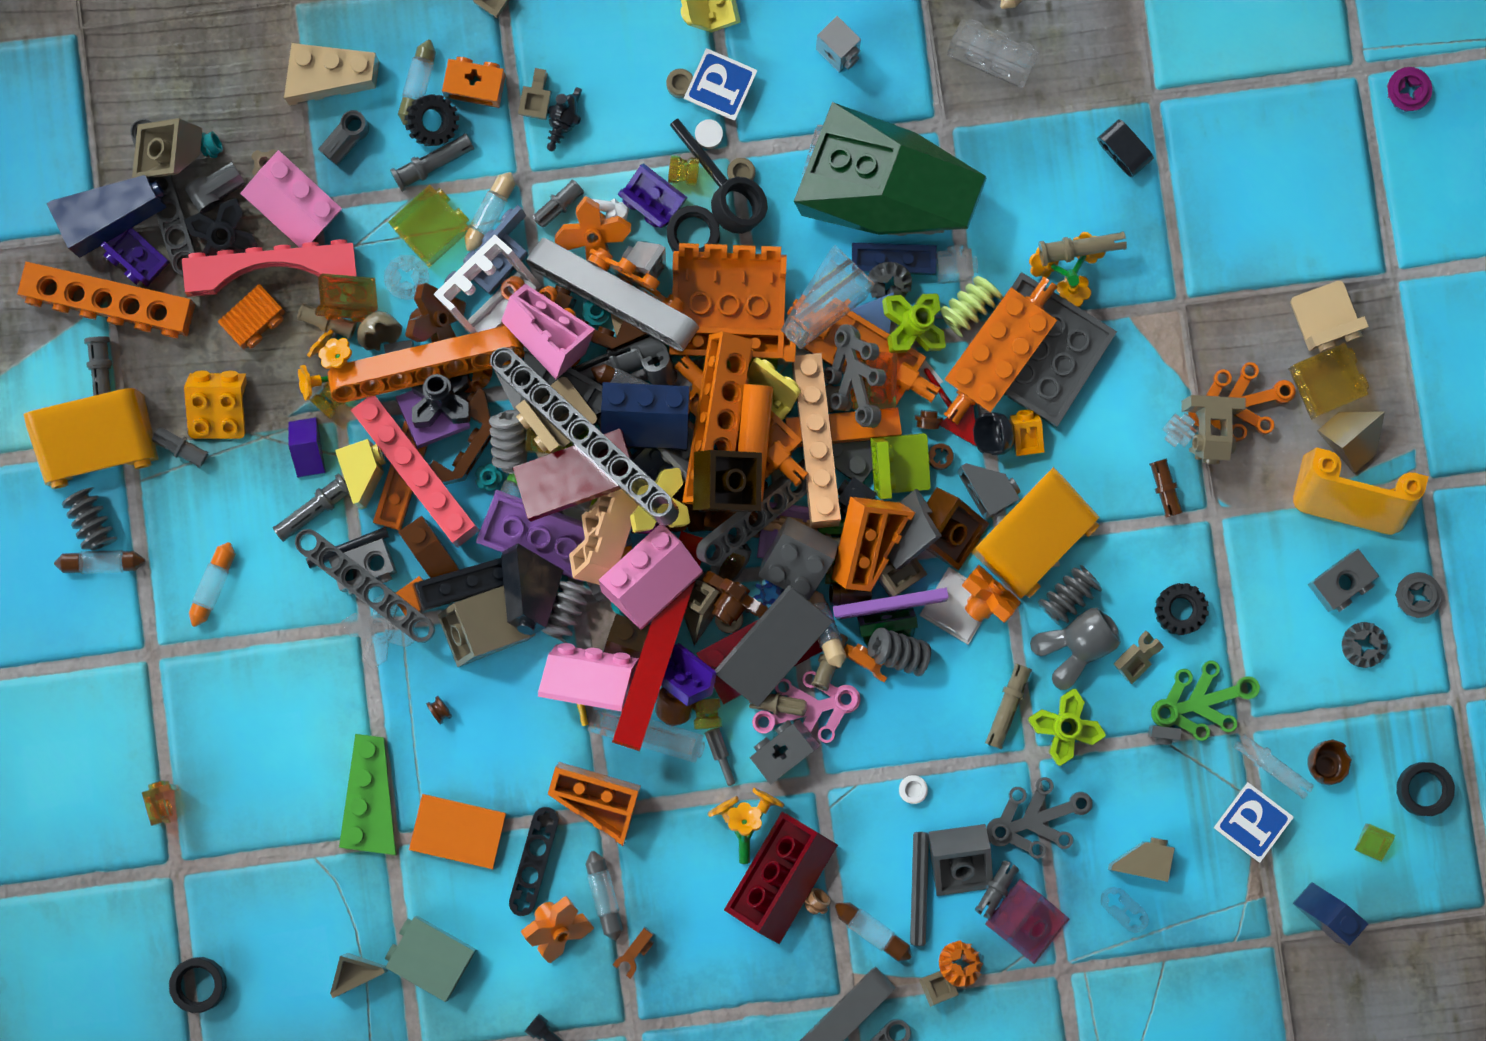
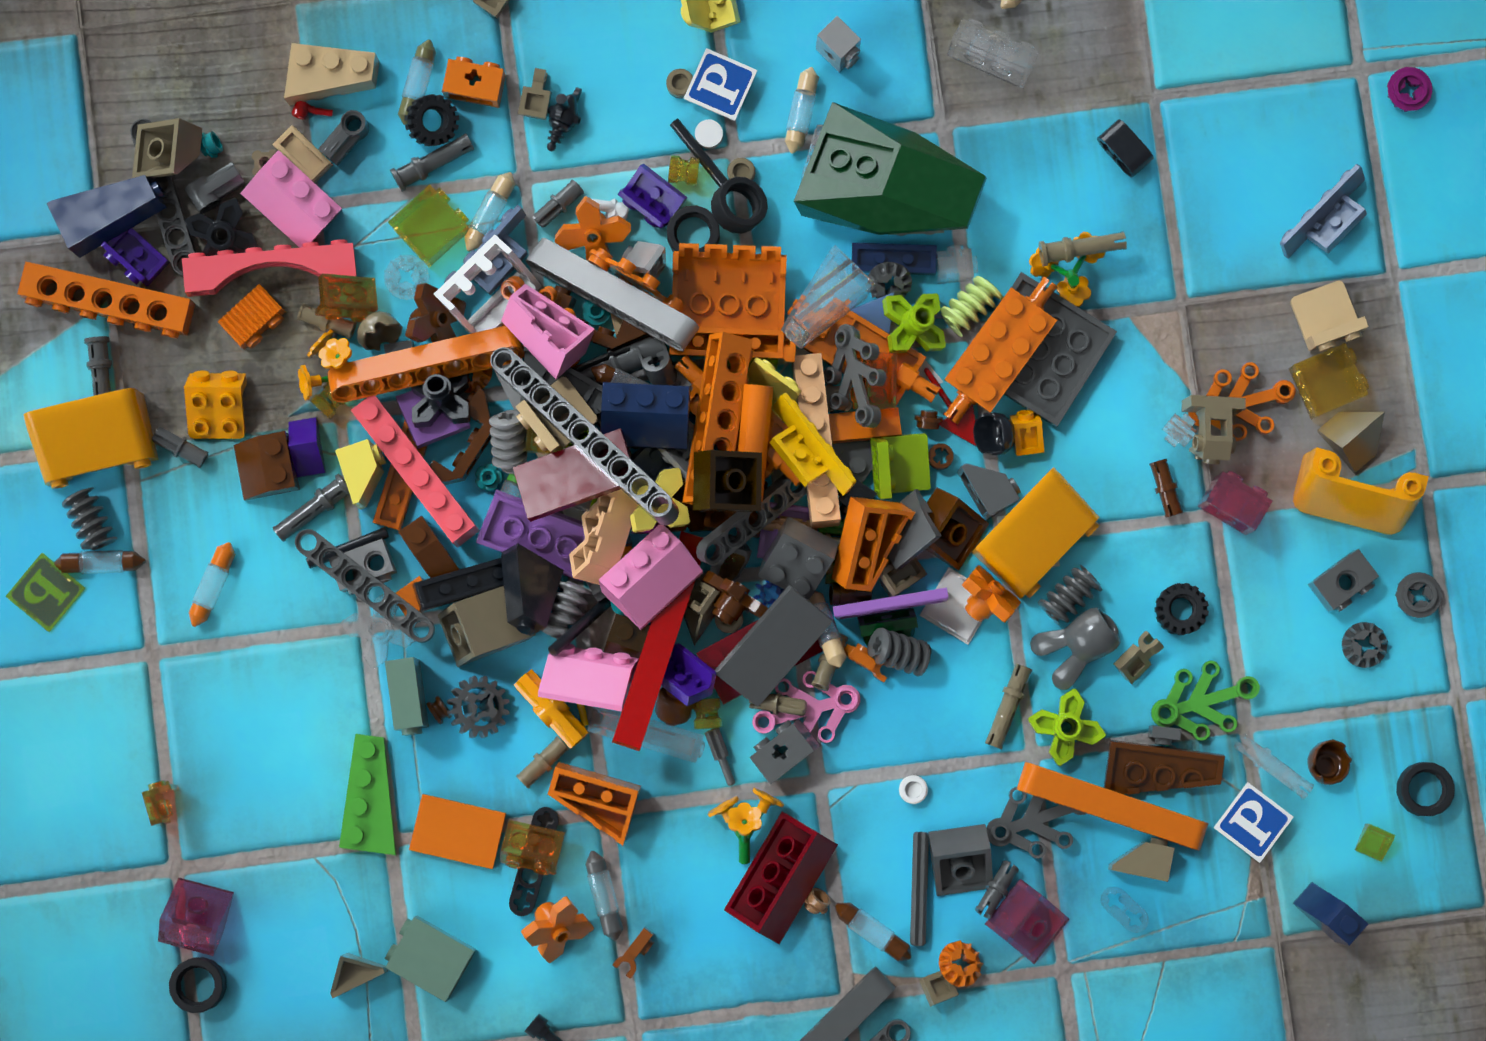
none -> piece [5,553,85,632]
none -> clear pink slope [158,878,234,956]
none -> reddish brown slope [234,431,300,501]
none -> tan tile [272,125,333,183]
none -> red hand [292,101,333,120]
none -> sand green brick [385,657,429,736]
none -> dark grey gear [447,676,510,738]
none -> clear orange bracket [500,820,565,875]
none -> light orange piece [514,669,589,749]
none -> dark tan pin [516,736,569,789]
none -> black bar [548,598,611,656]
none -> yellow bracket [769,393,856,496]
none -> piece [785,67,819,154]
none -> orange beam [1016,762,1208,851]
none -> reddish brown wing [1103,740,1225,795]
none -> clear pink brick [1197,471,1273,535]
none -> sand blue bracket [1280,164,1367,258]

